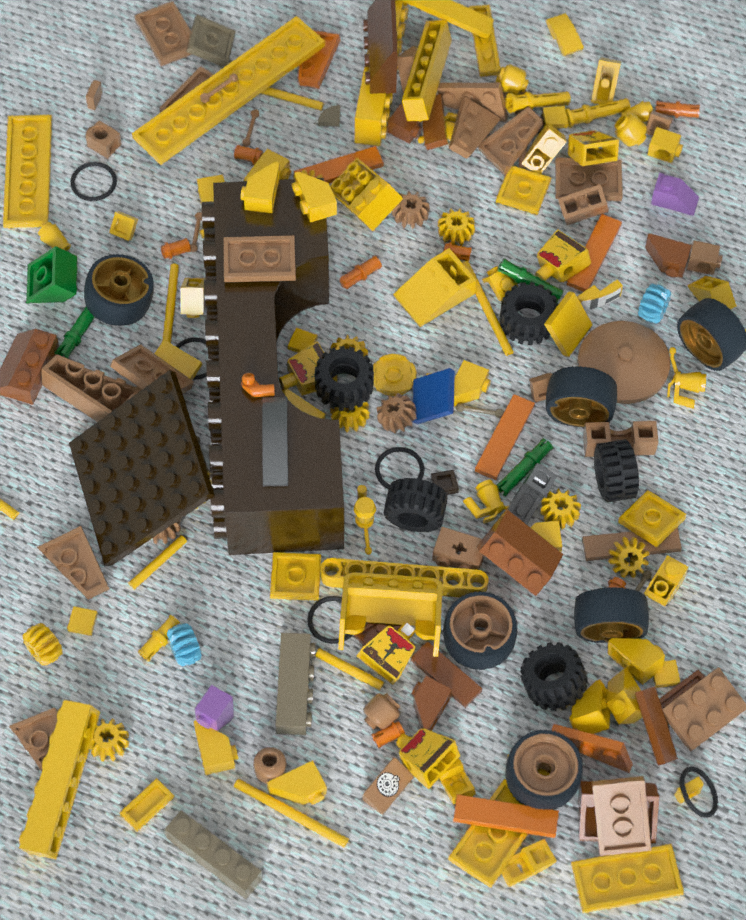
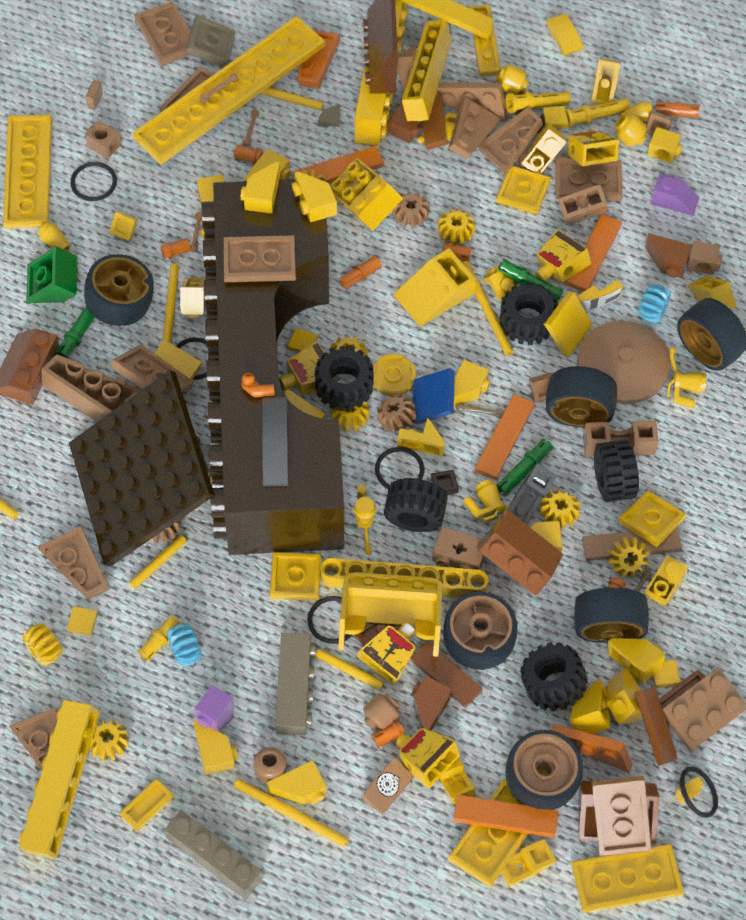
none -> yellow slope [397,418,445,457]

